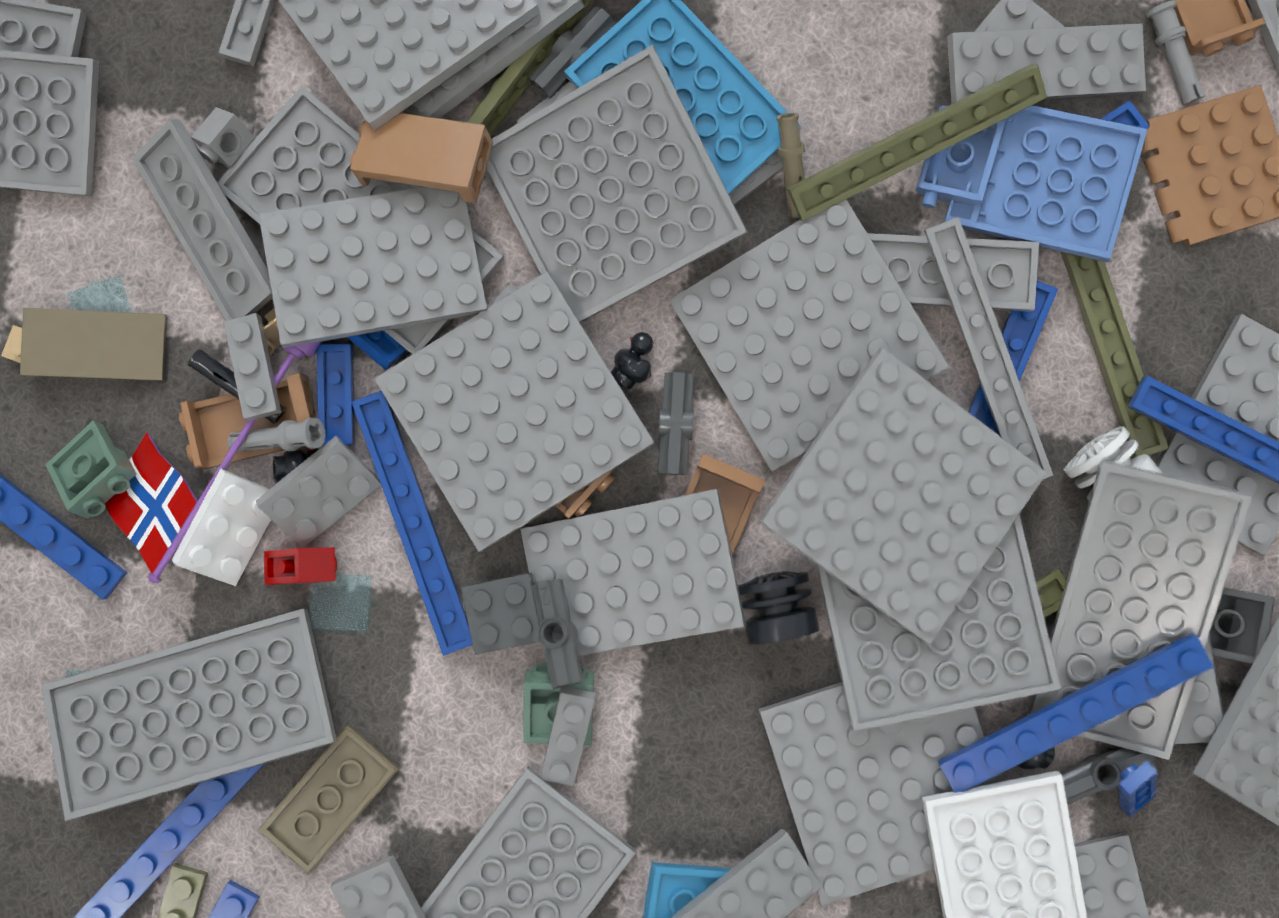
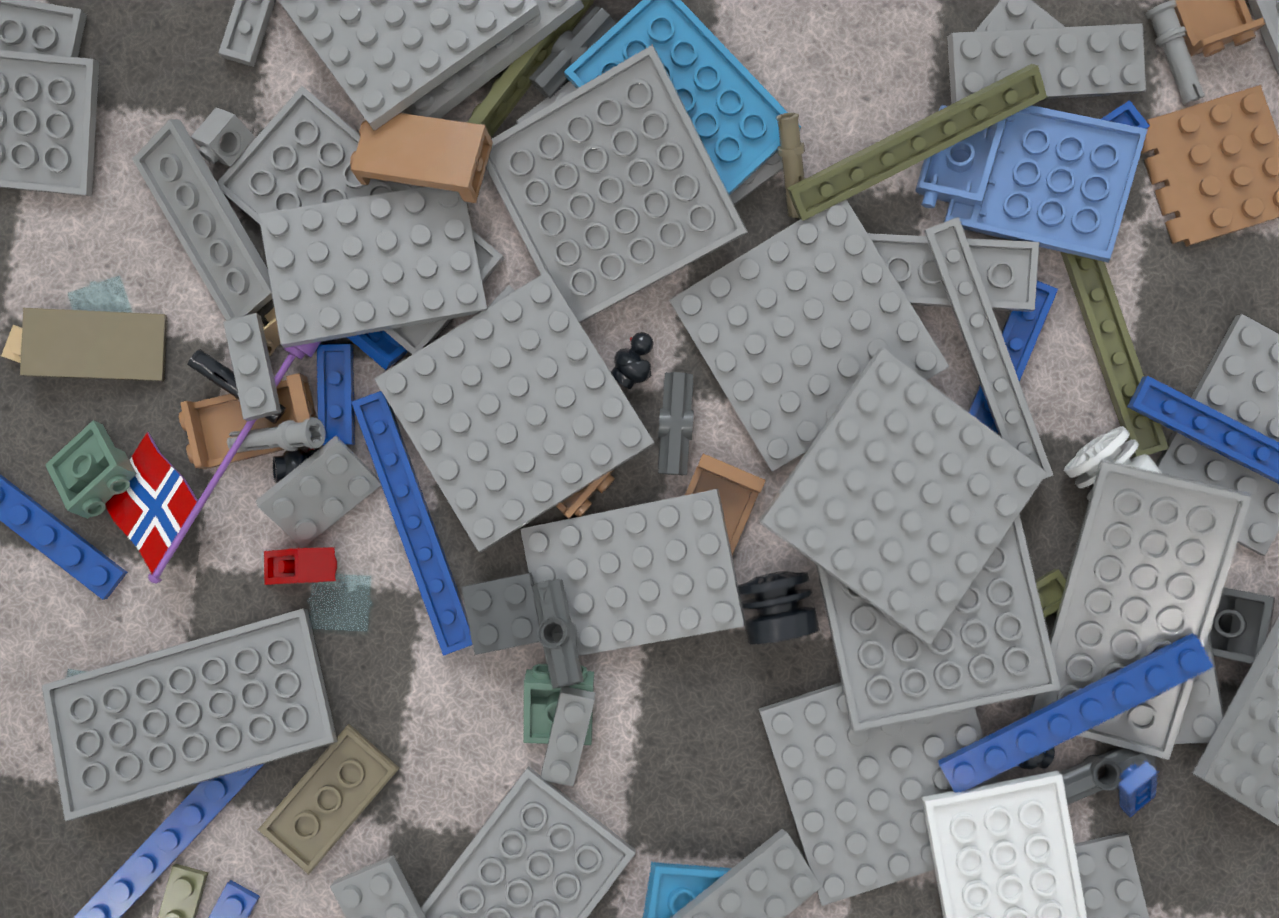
white plate [171,469,271,586] -> none

